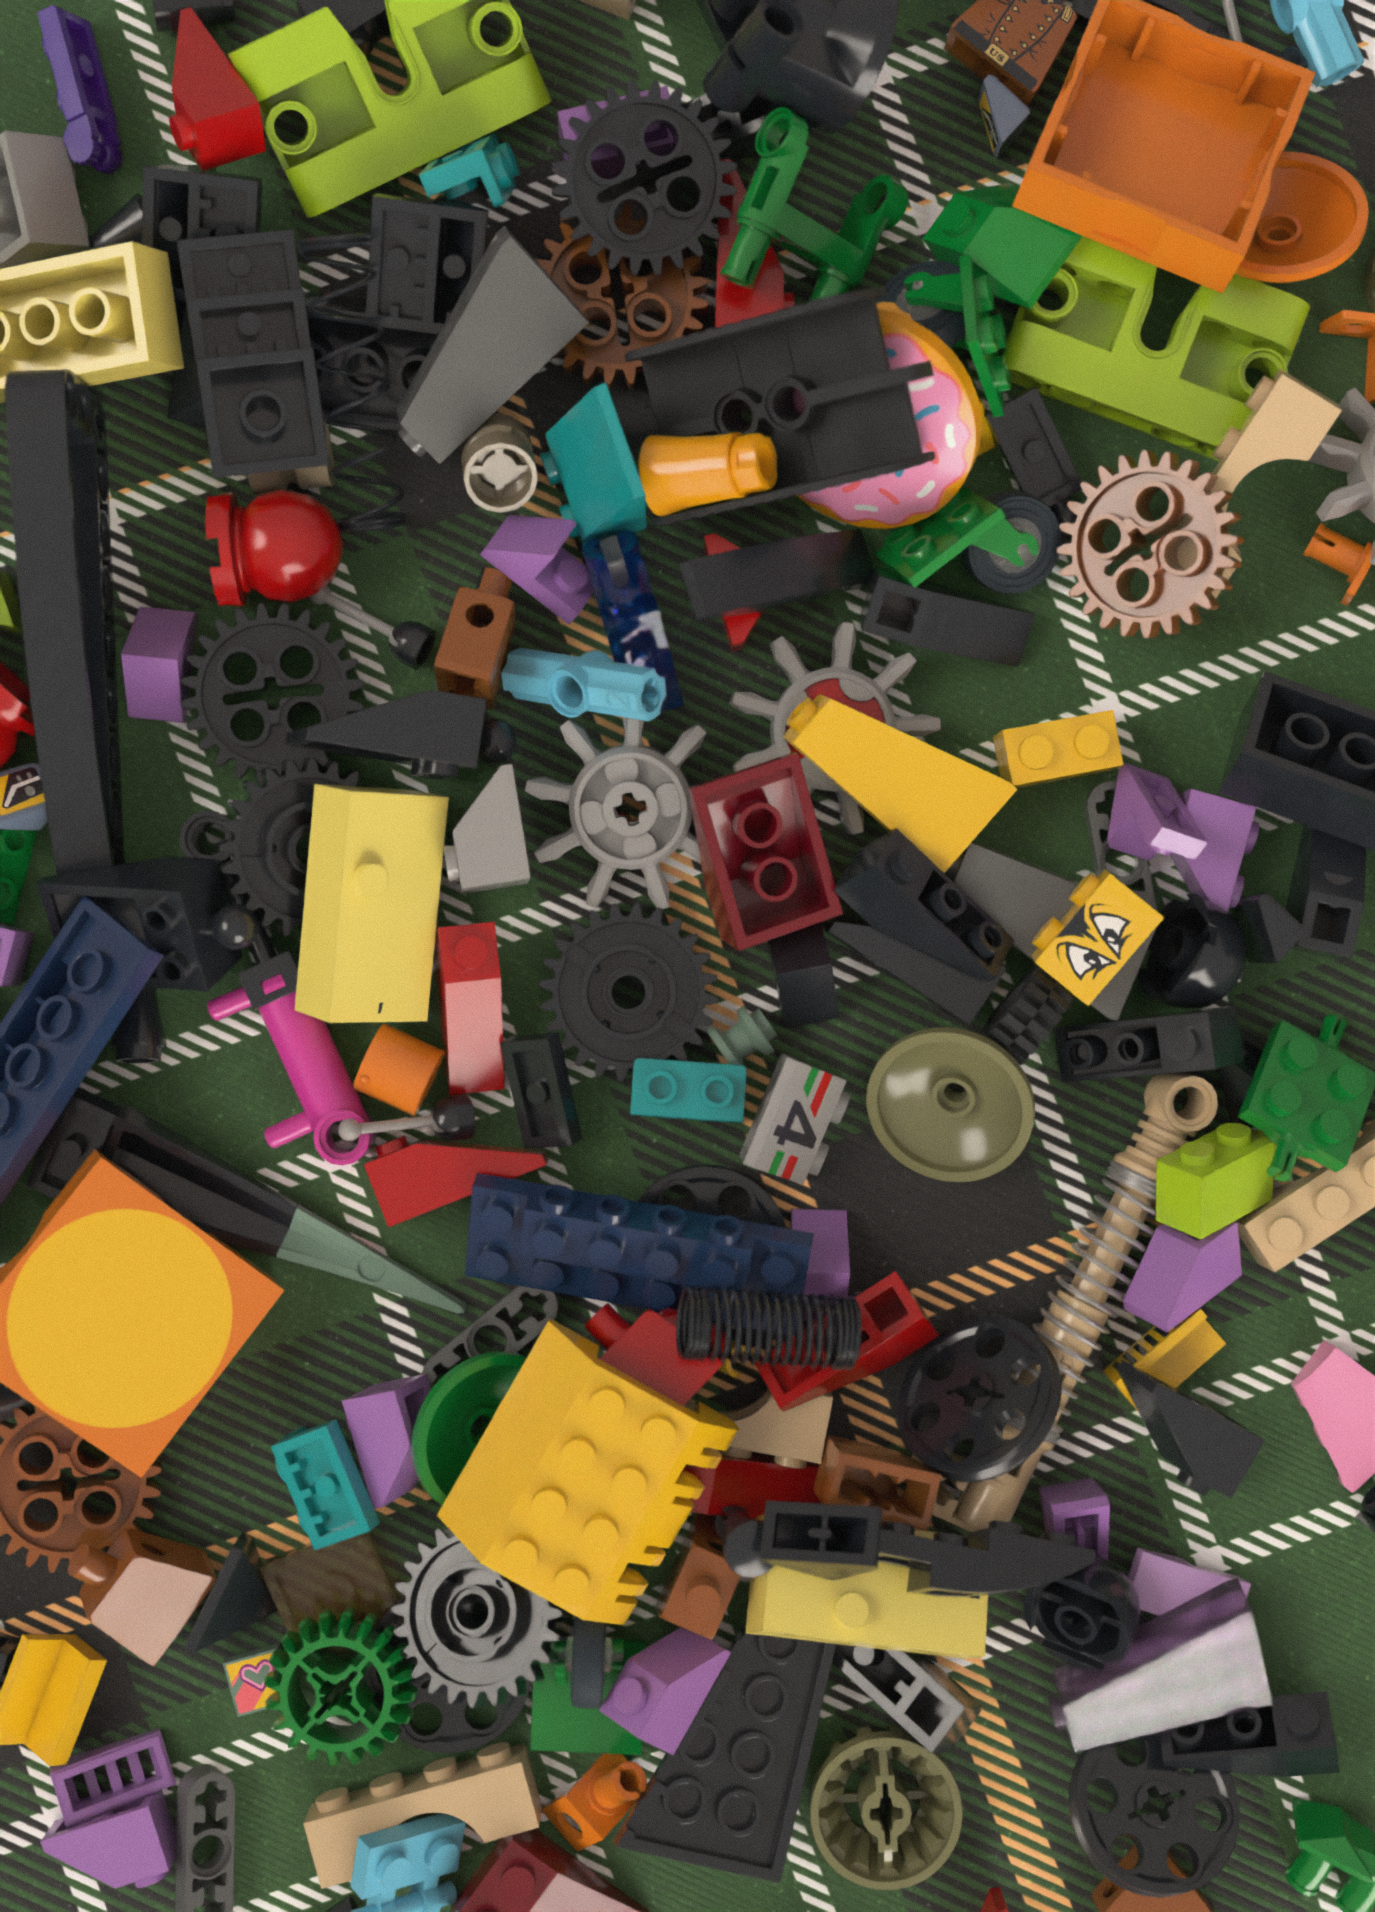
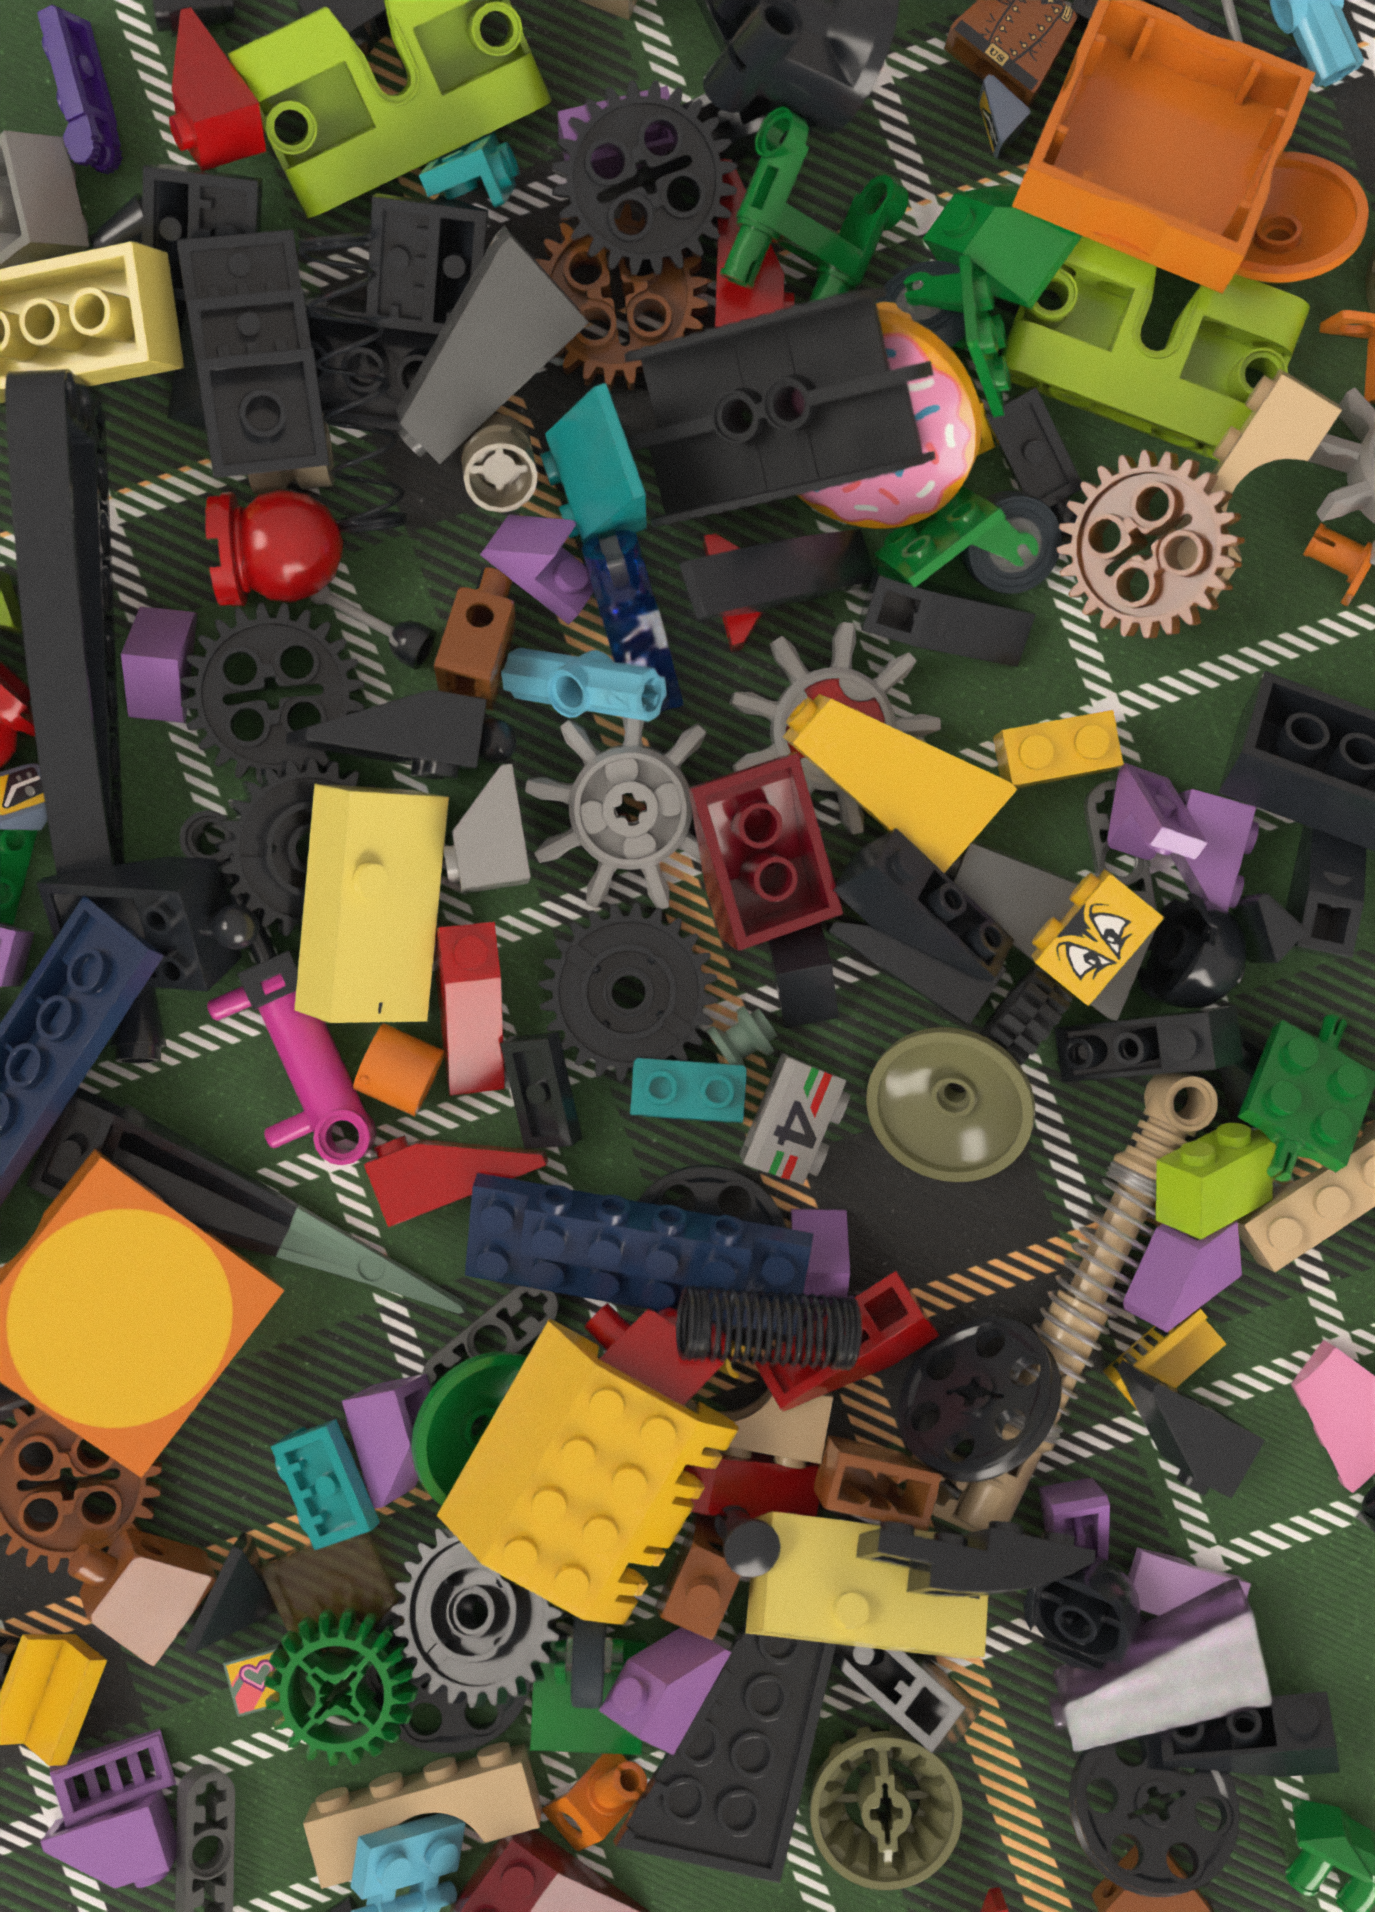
hinge [338,1095,475,1141] -> none
light orange plant [639,432,777,517] -> none
black slope [759,1500,883,1581] -> none

